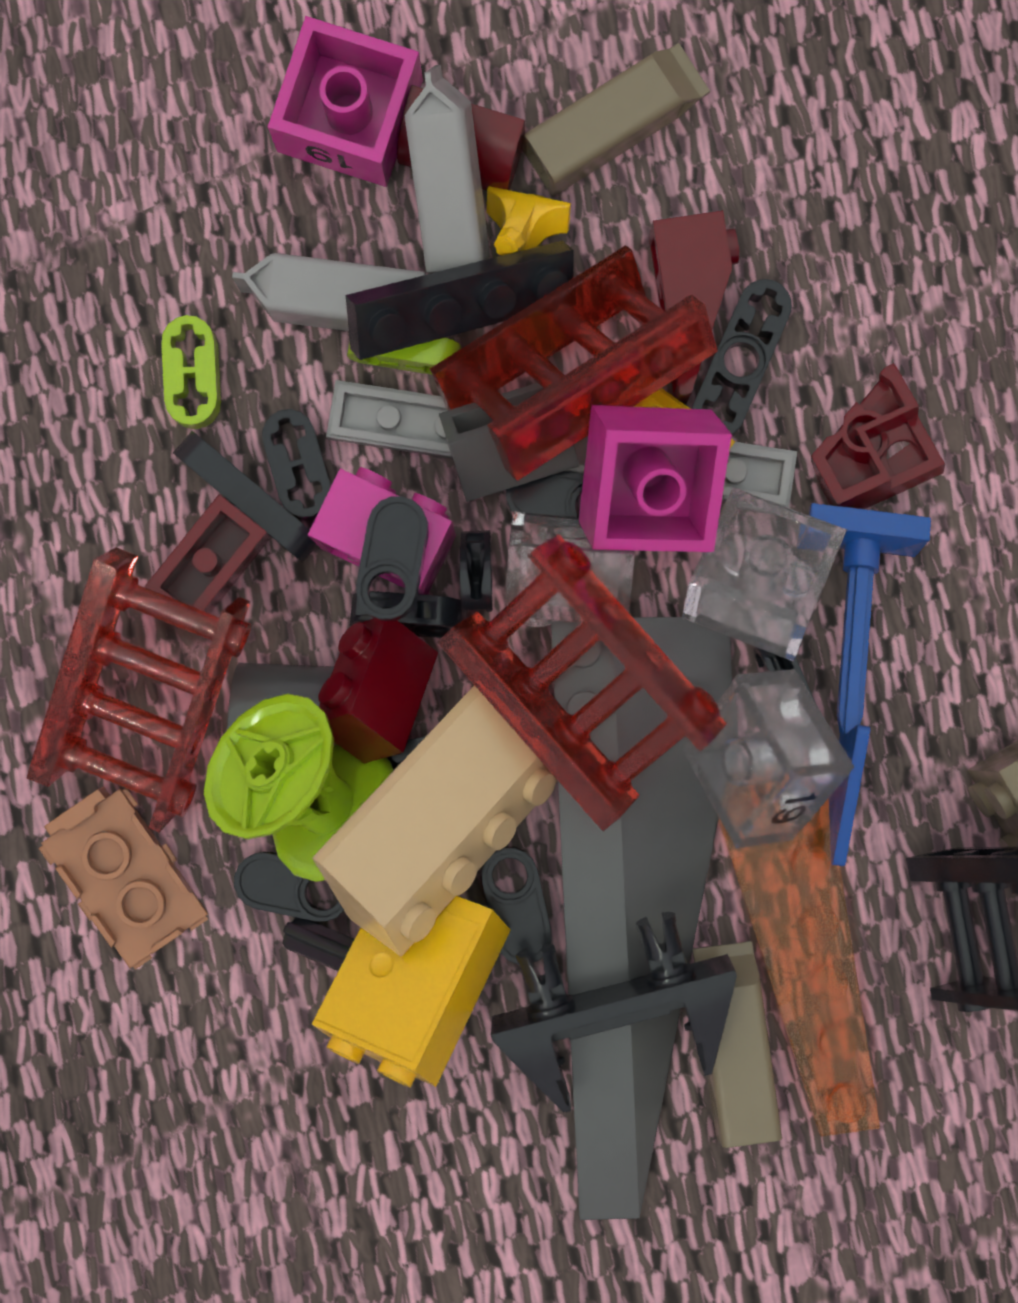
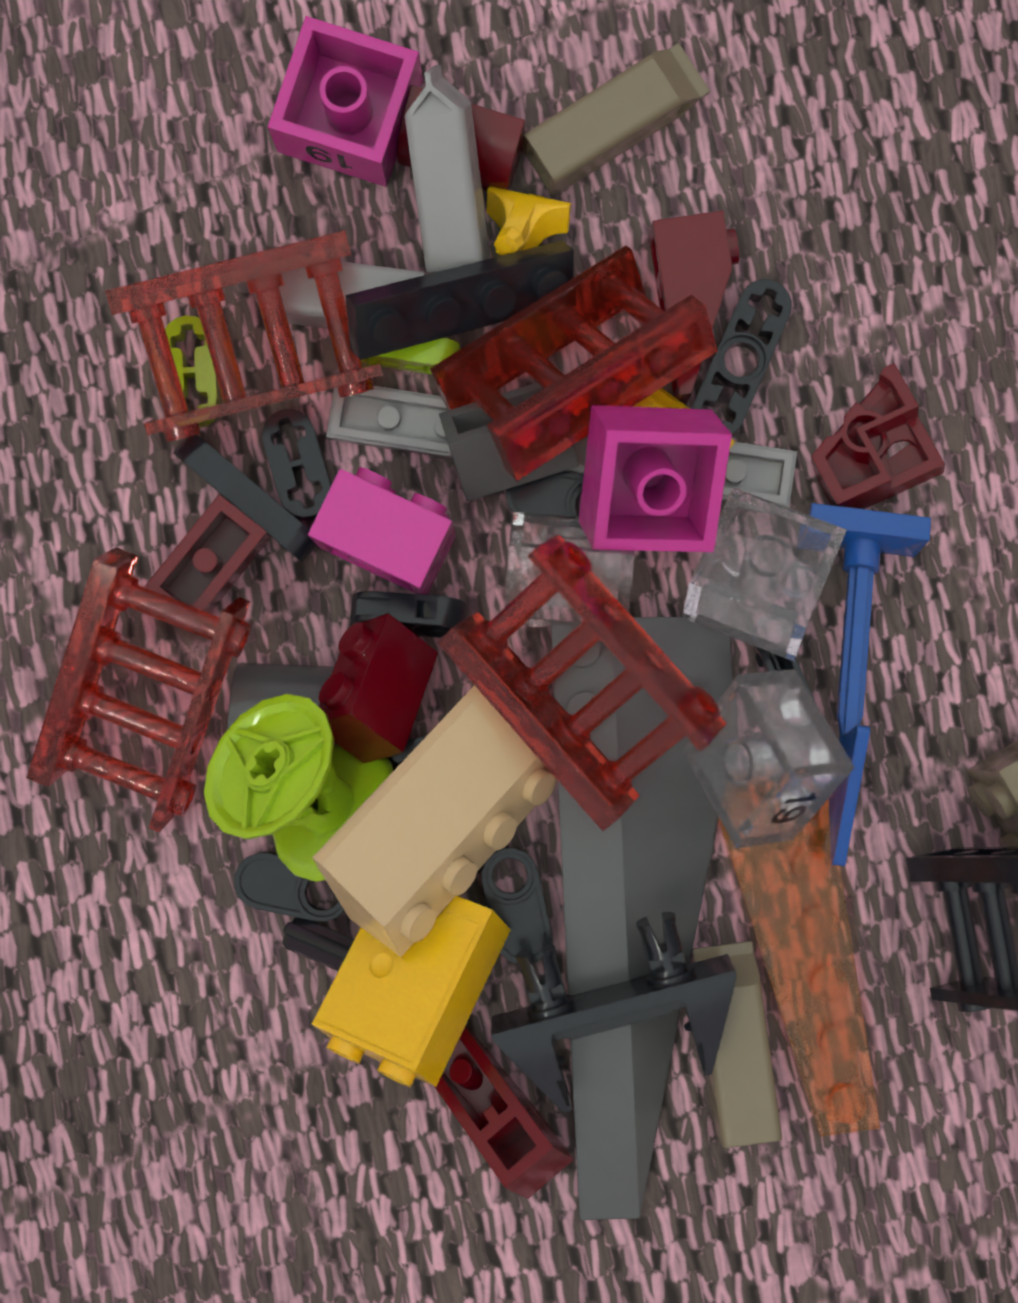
nougat piece [38,786,208,970] -> none
black piece [356,496,429,621] -> none
black piece [460,530,493,613] -> none
none -> clear red fence [105,230,383,442]
none -> dark red slope [434,1025,574,1199]

